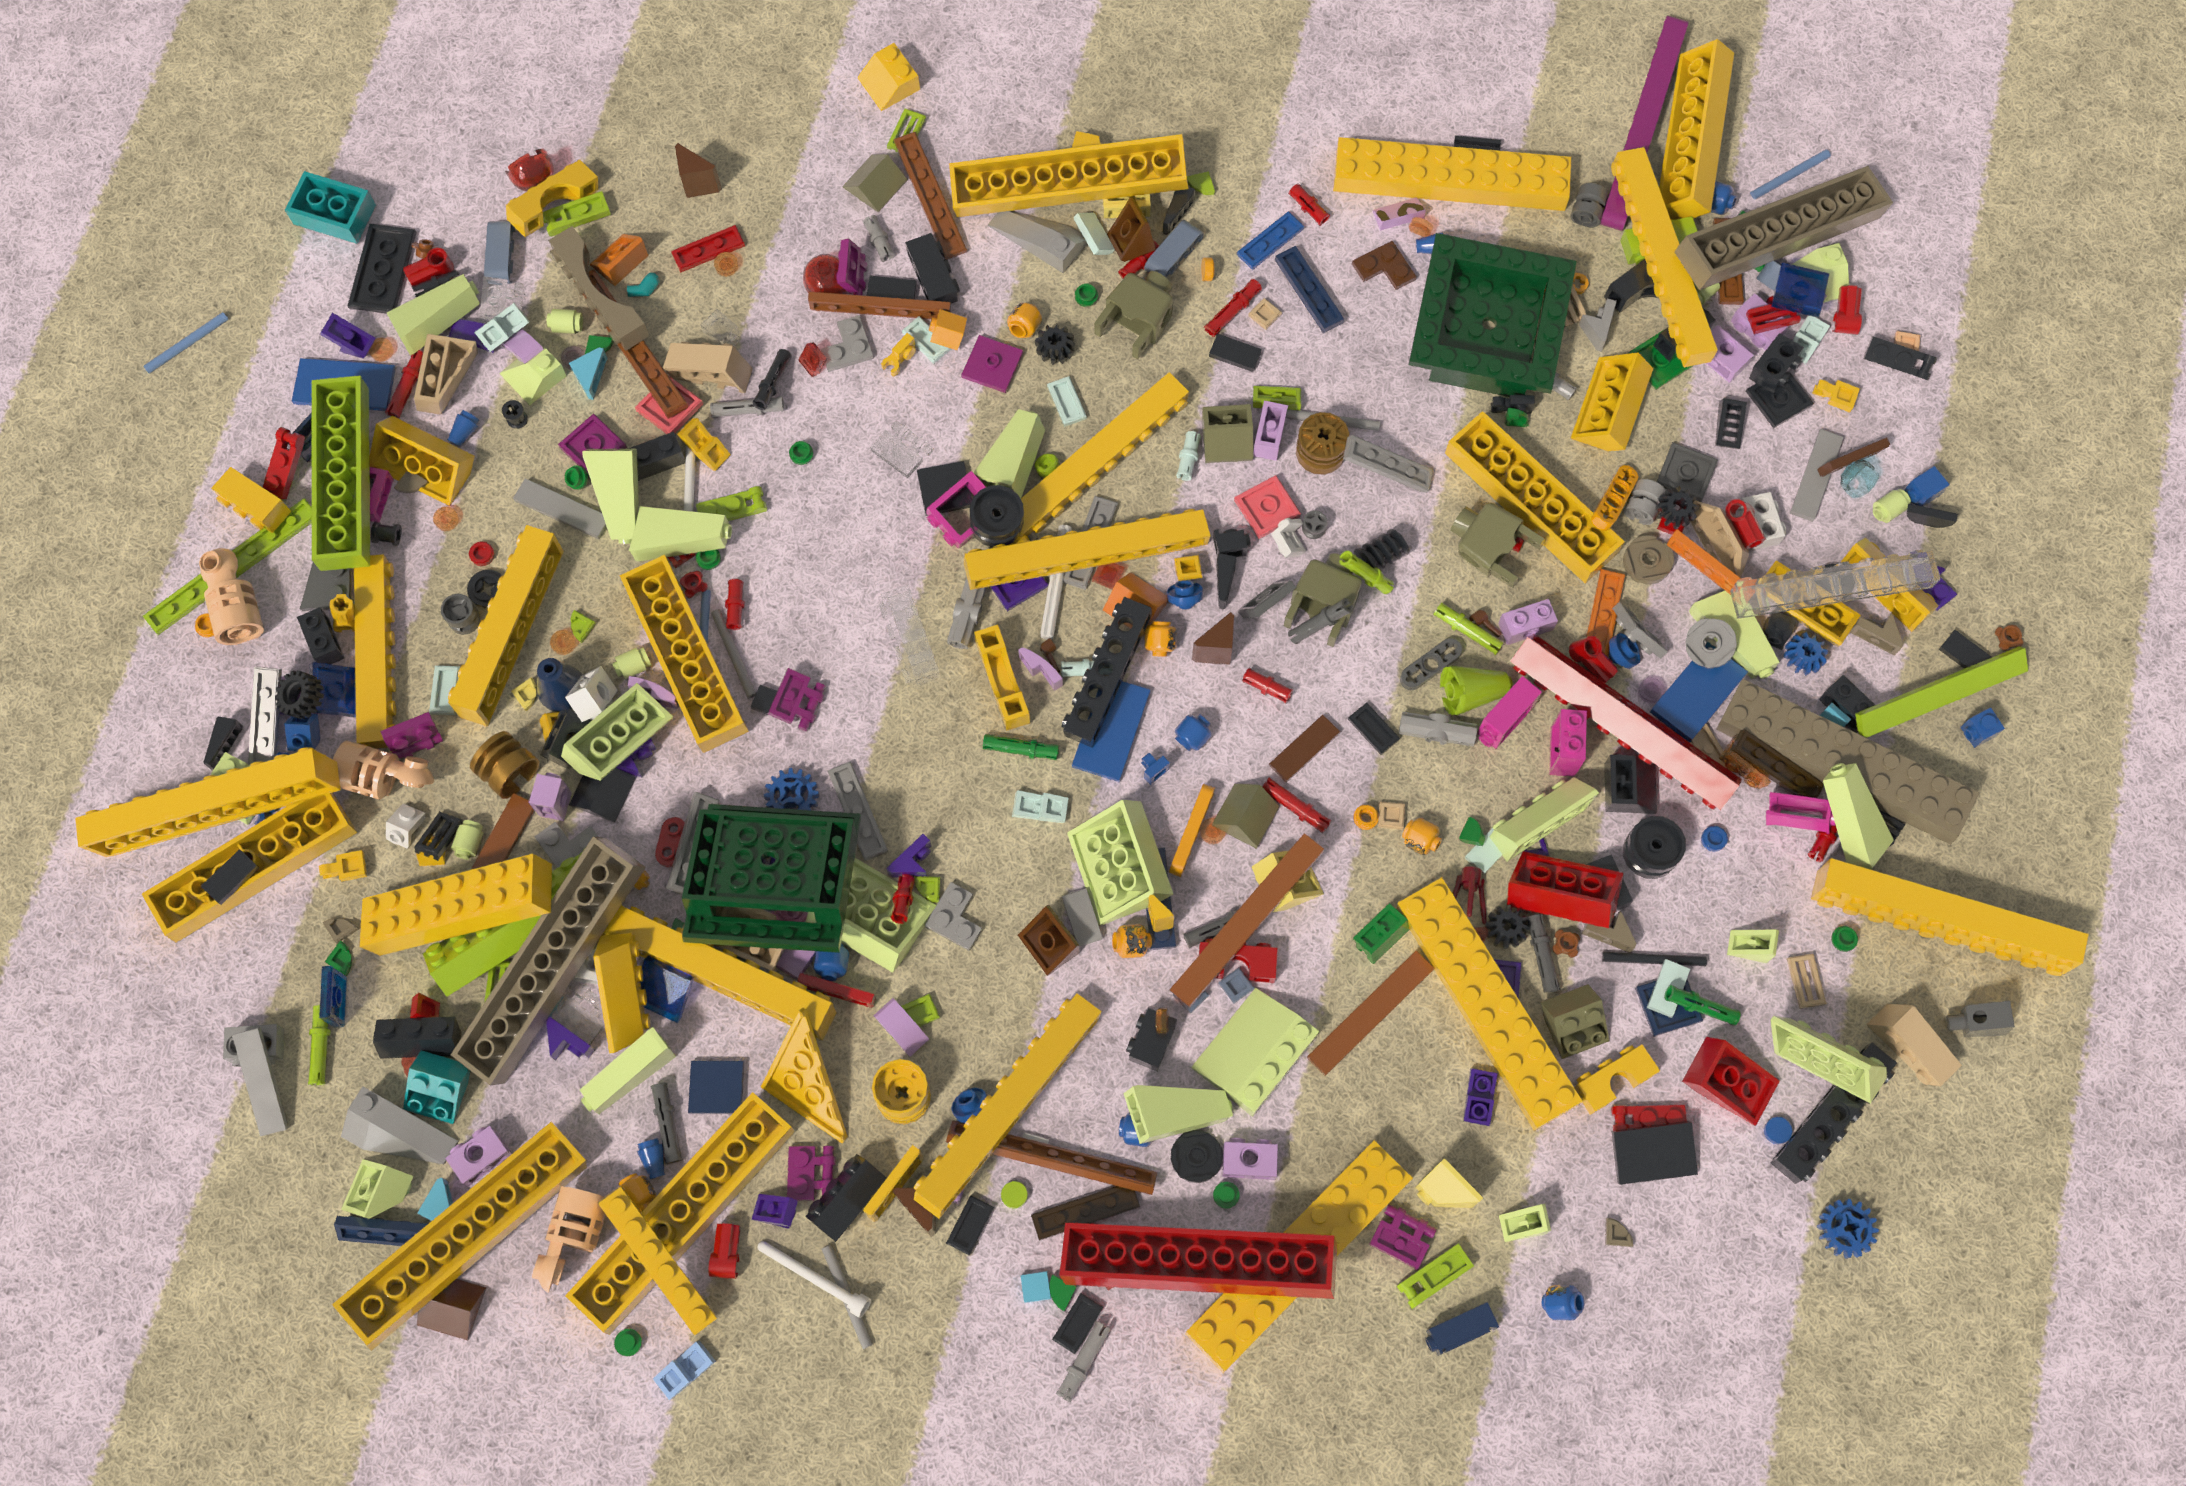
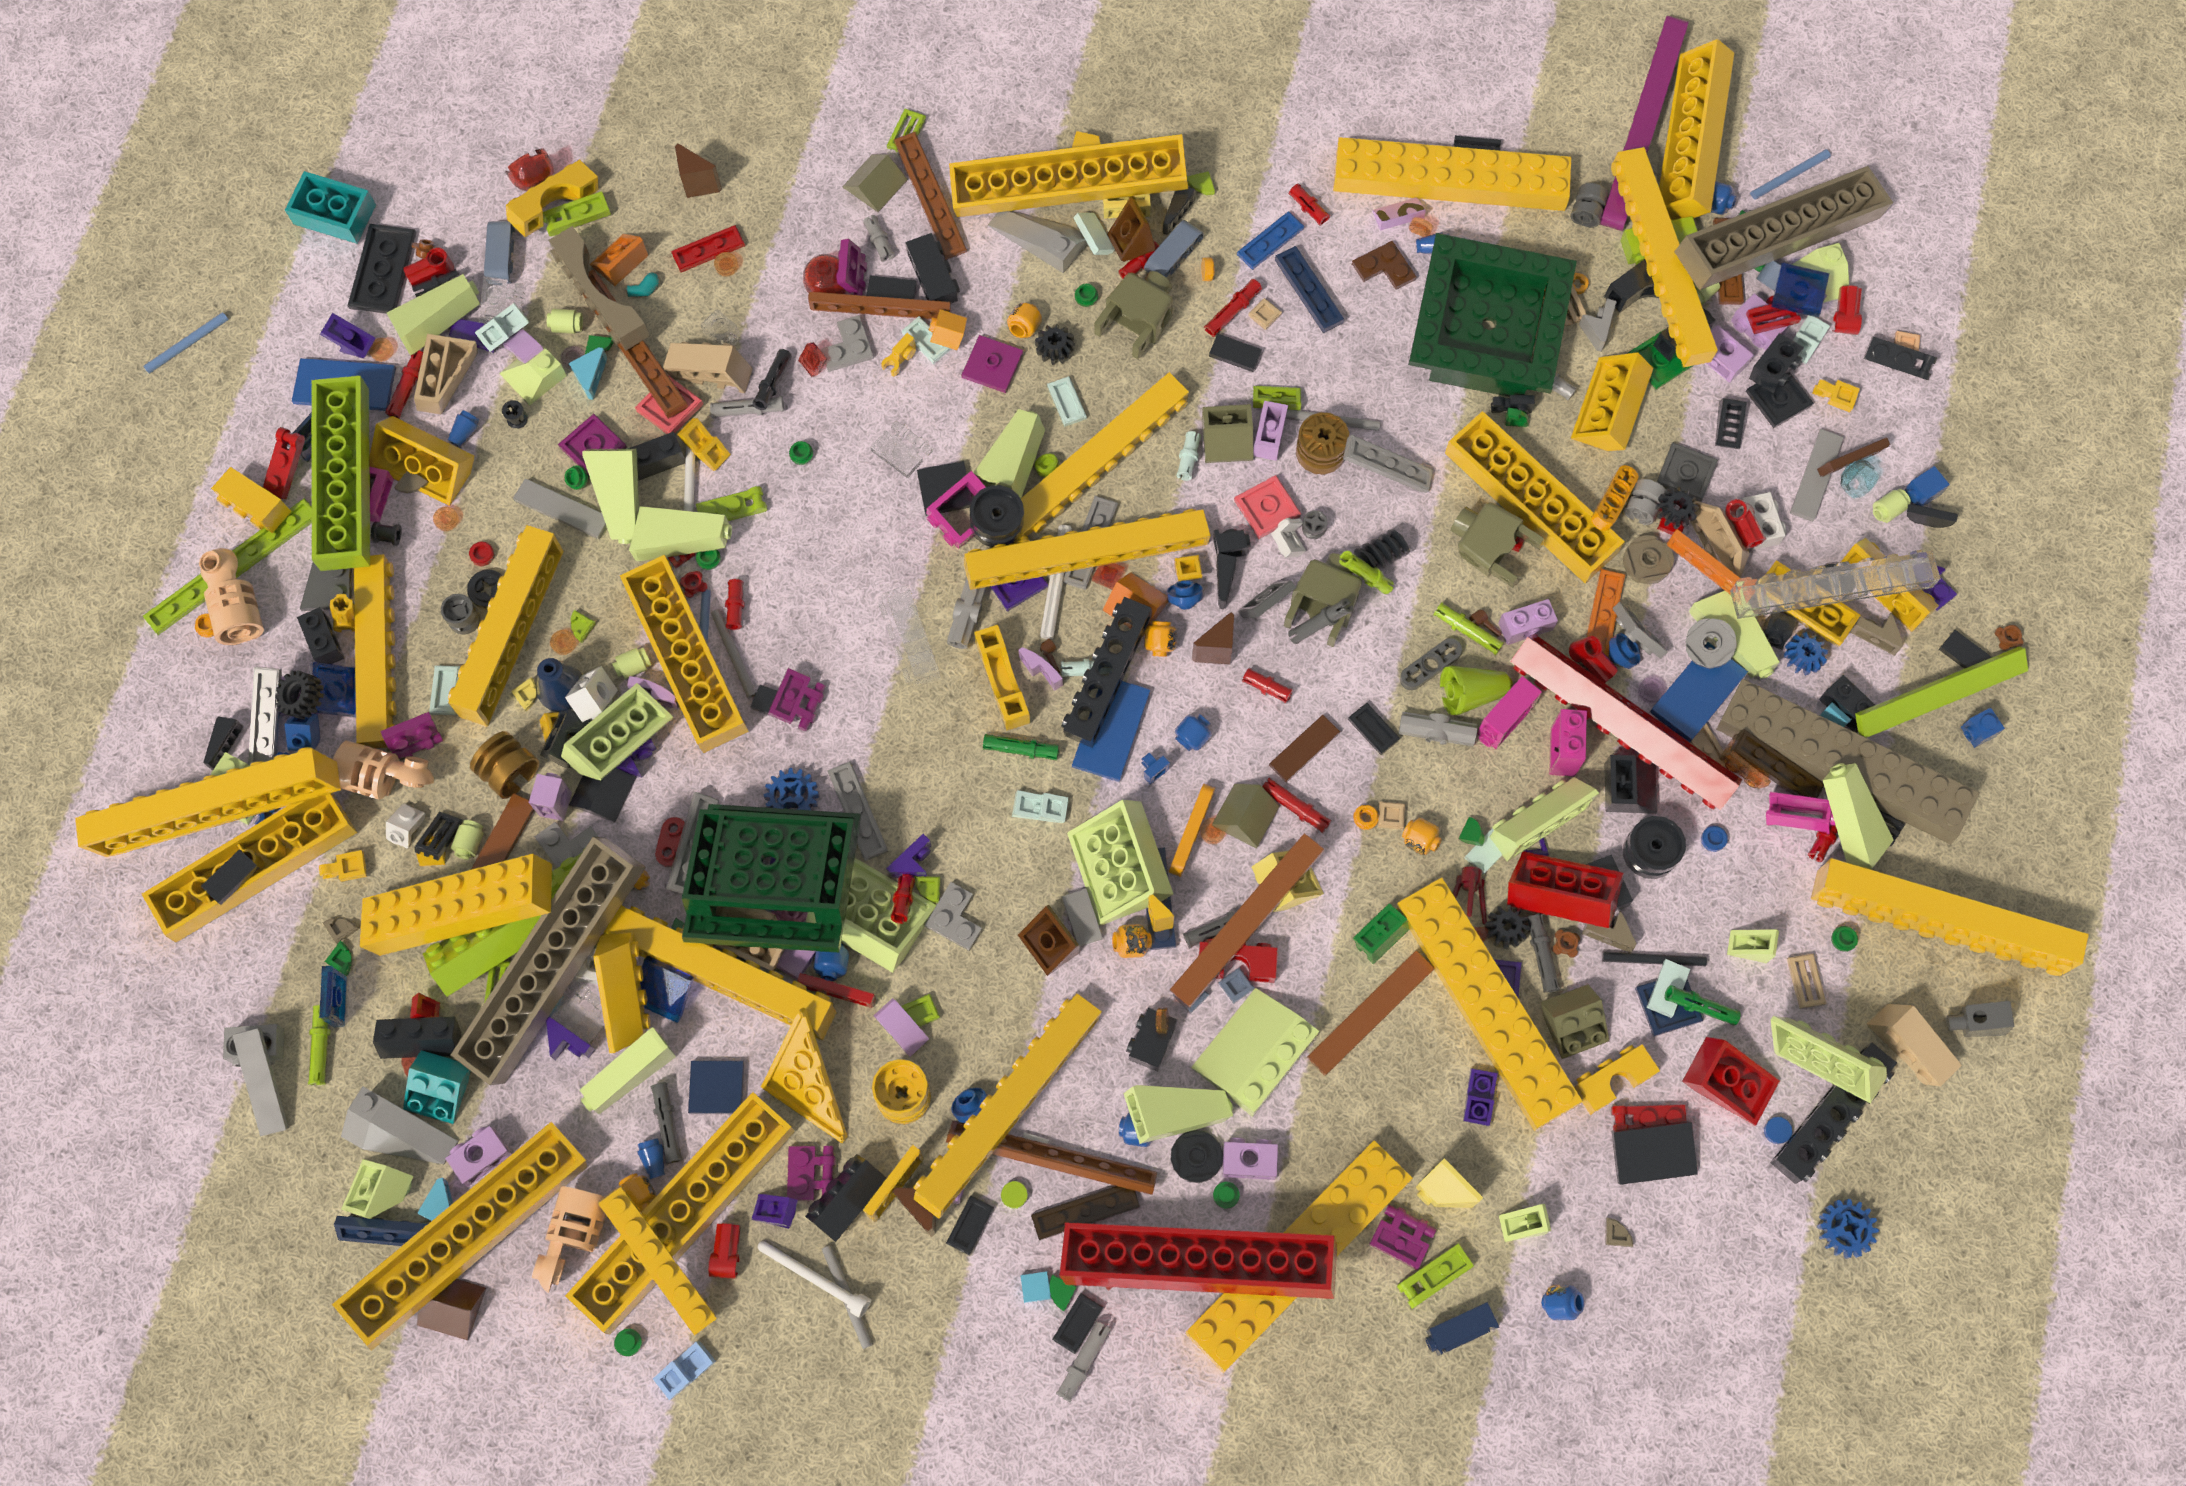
yellow slope [857,43,920,111] -> none

